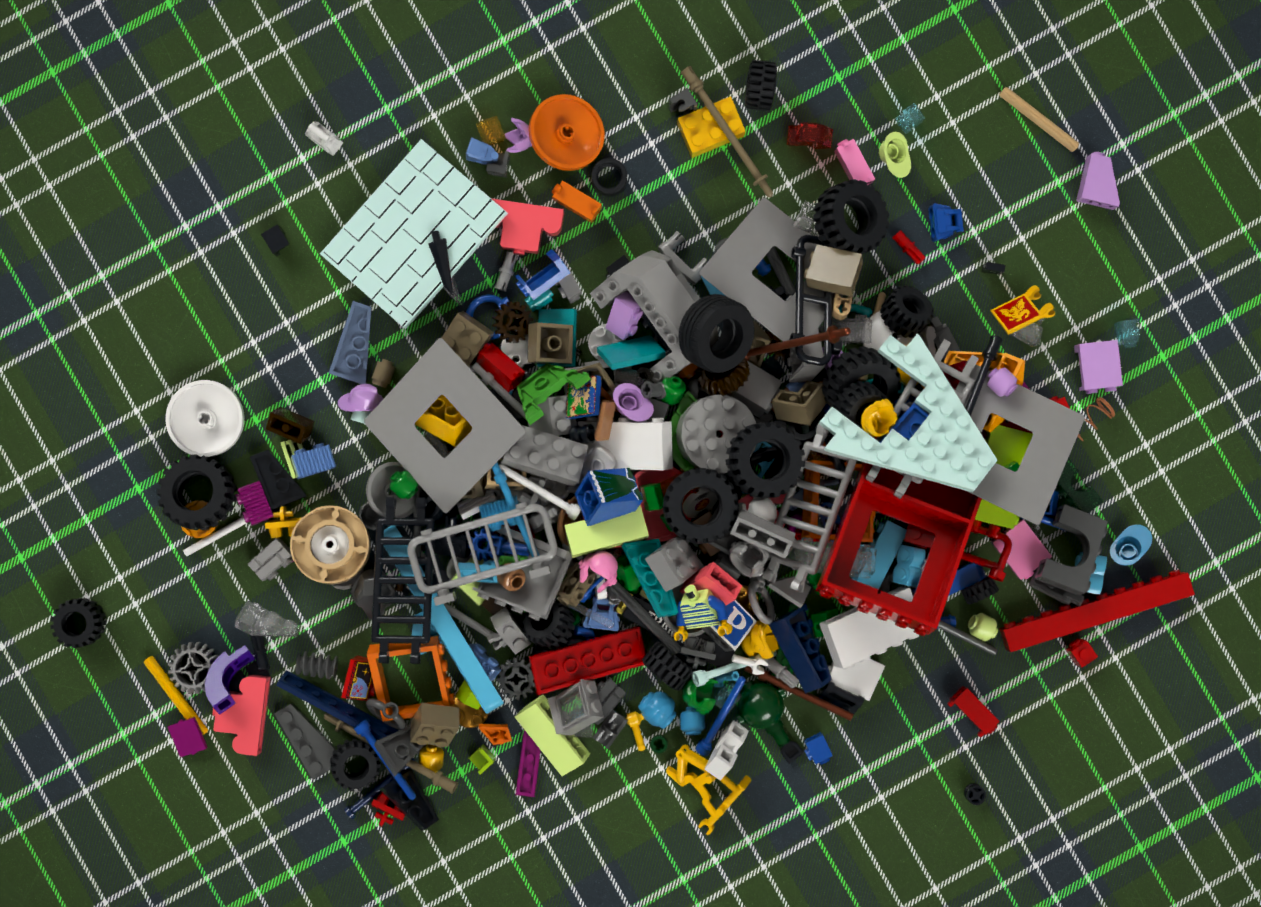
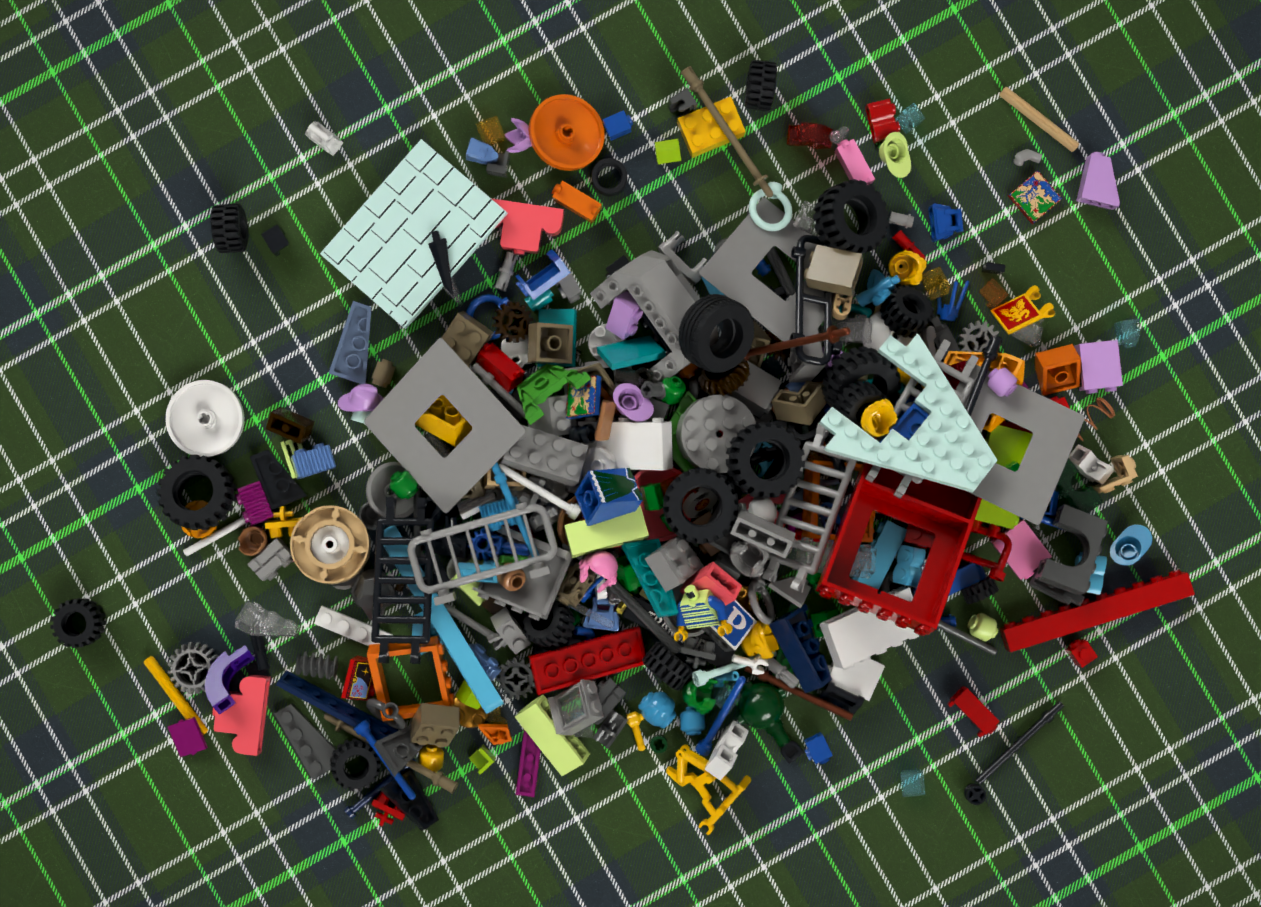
none -> black tyre [211,203,248,253]
none -> medium nougat hair [238,526,268,556]
none -> white plate [314,605,393,646]
none -> clear yellow piece [486,706,508,724]
none -> blue brick [603,110,633,141]
none -> lime piece [654,139,681,164]
none -> light aqua piece [749,182,792,231]
none -> clear arm [829,126,849,145]
none -> dark azure plant [855,269,901,307]
none -> red brick [865,99,900,144]
none -> yellow hair [888,250,927,285]
none -> light grey pin [889,211,914,229]
none -> clear light blue piece [900,769,925,797]
none -> clear yellow panel [921,266,950,300]
none -> blue plant [936,281,969,322]
none -> light grey gear [958,321,1001,352]
none -> black bar [975,701,1065,785]
none -> clear orange panel [979,278,1009,310]
none -> tile [1008,170,1063,224]
none -> light grey arm [1013,149,1043,166]
none -> orange slope [1035,344,1081,396]
none -> white brick [1068,444,1115,485]
none -> tan bracket [1090,455,1138,493]

